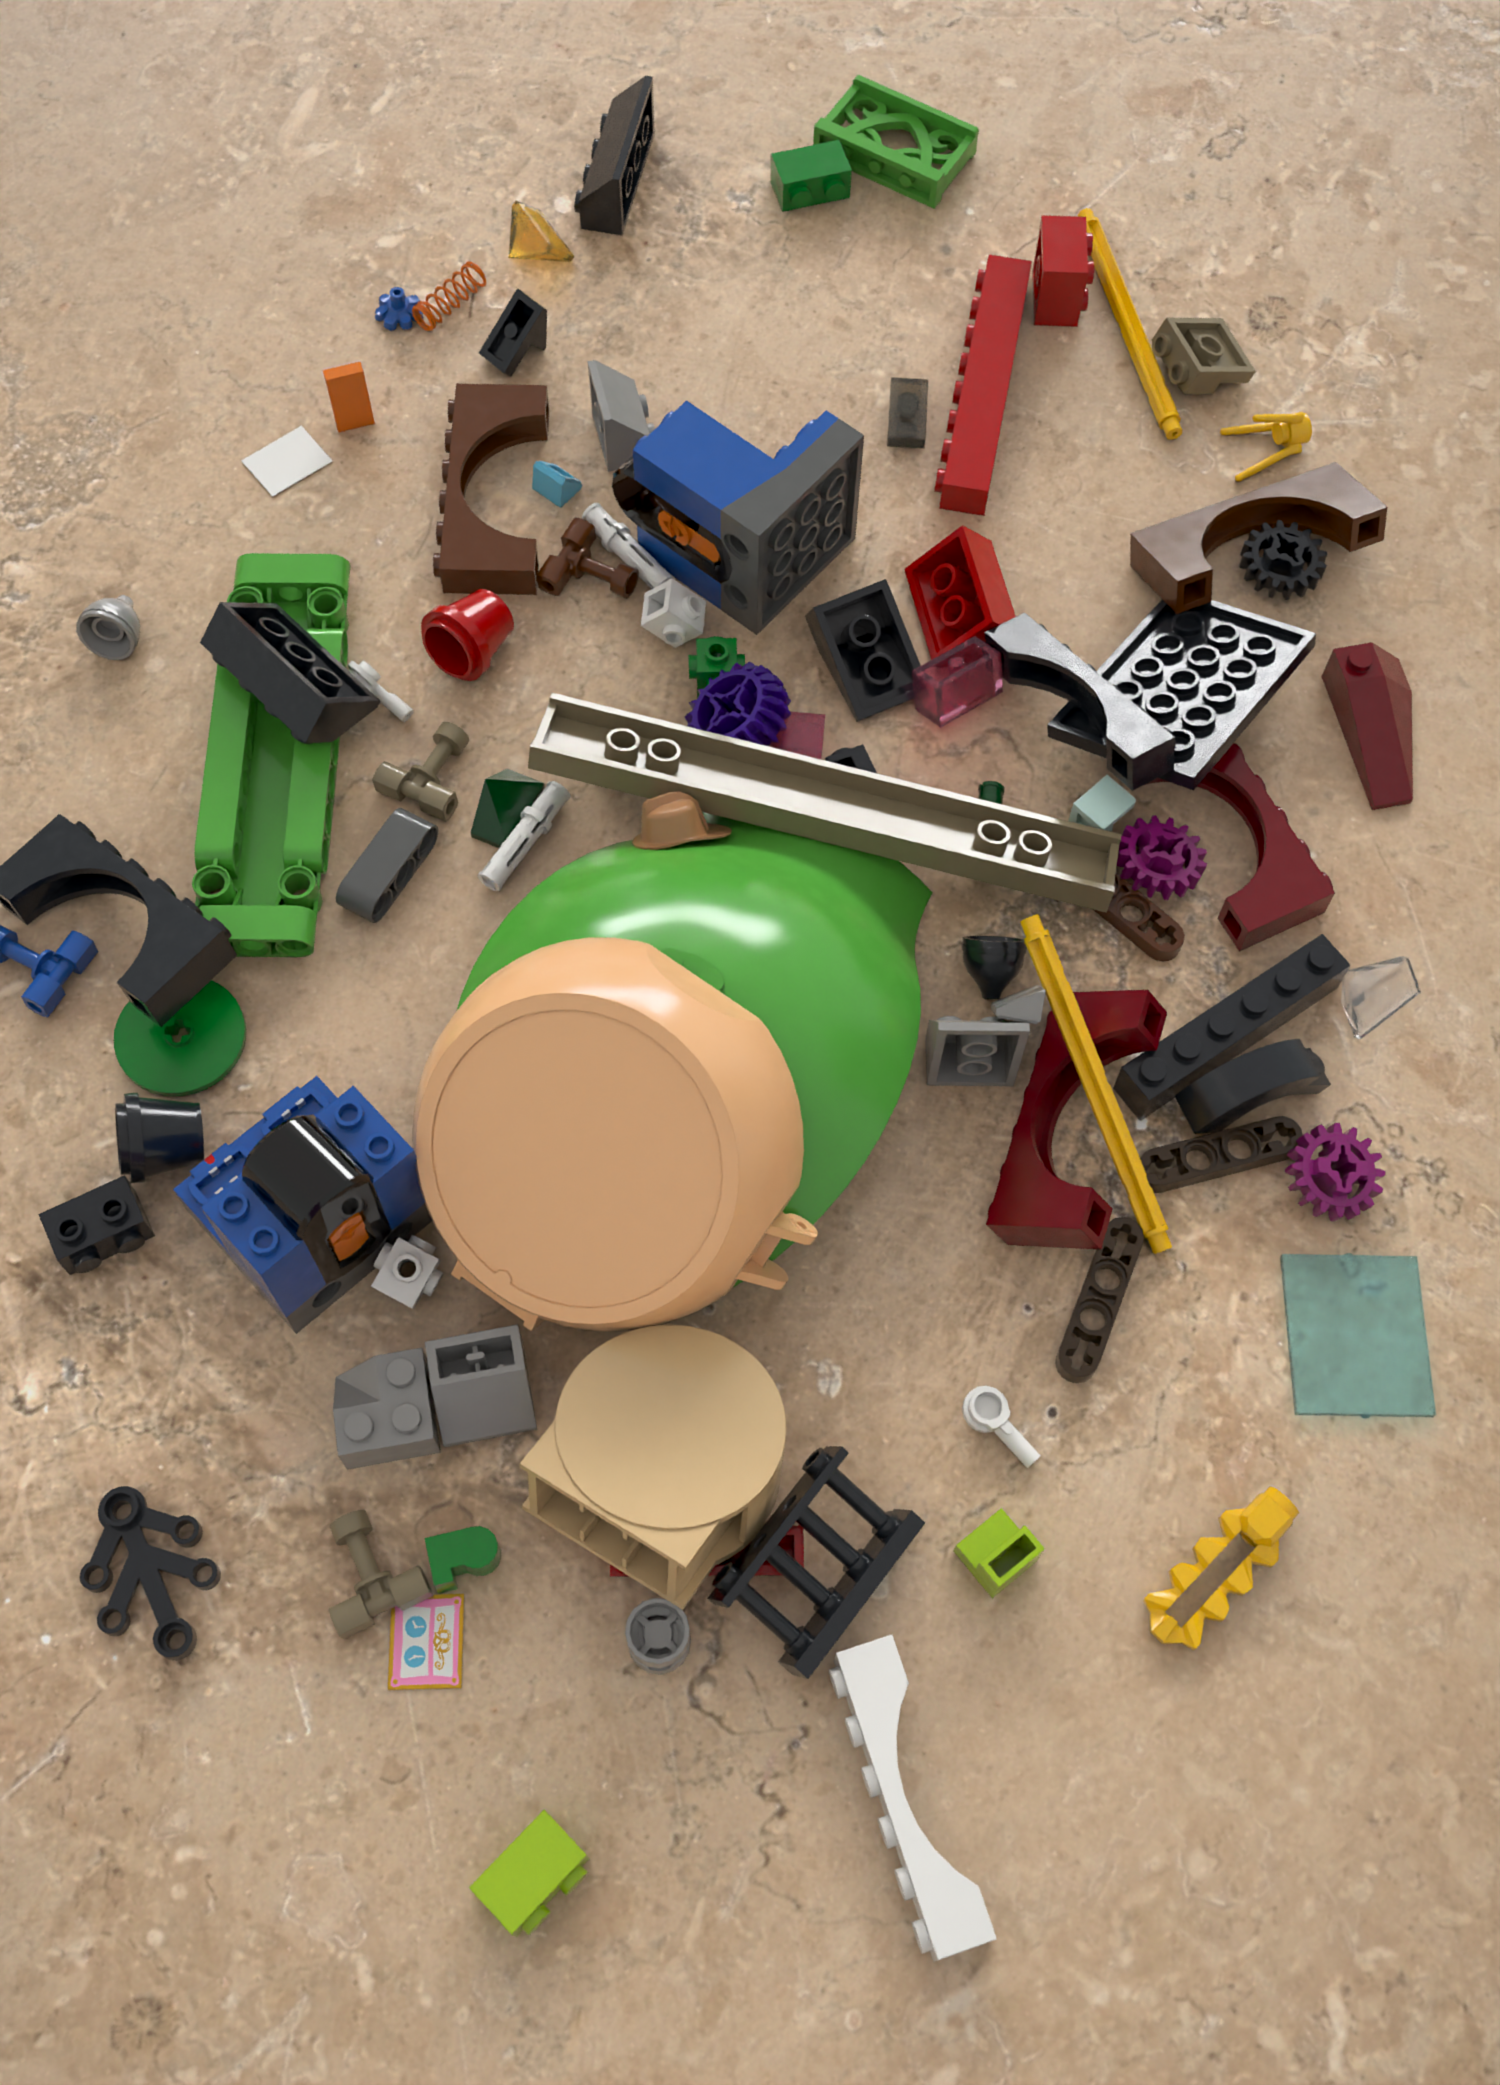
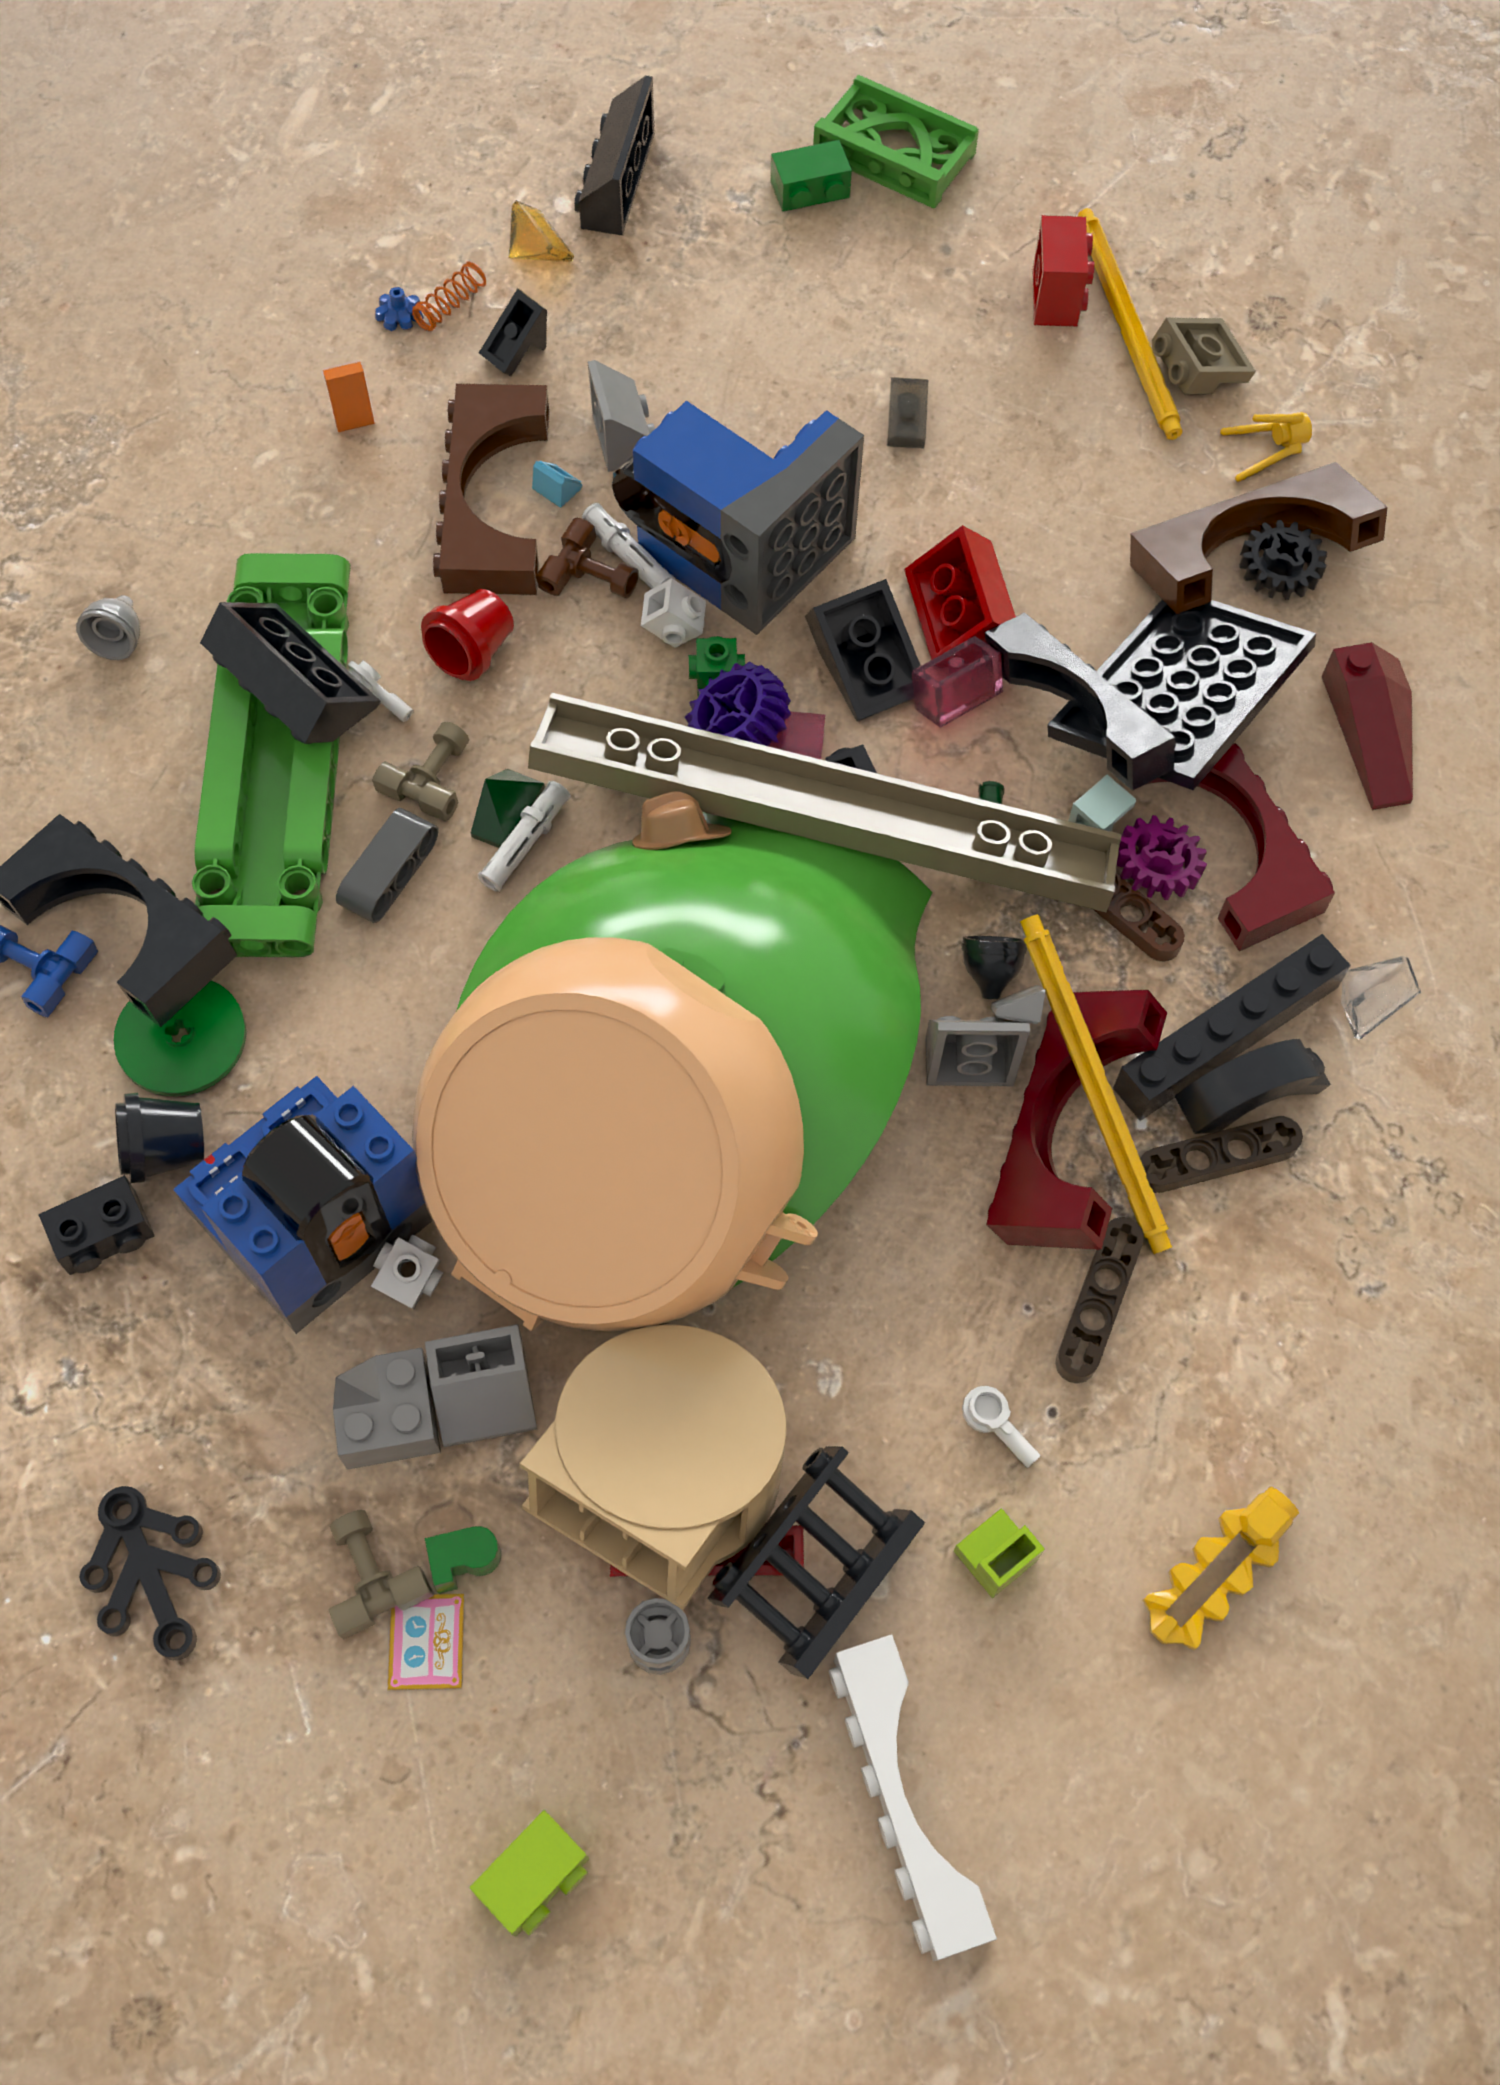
white sticker [241,426,333,497] -> none
red brick [934,254,1032,516] -> none
clear light blue piece [1280,1253,1436,1419] -> none
magenta gear [1285,1123,1386,1222] -> none

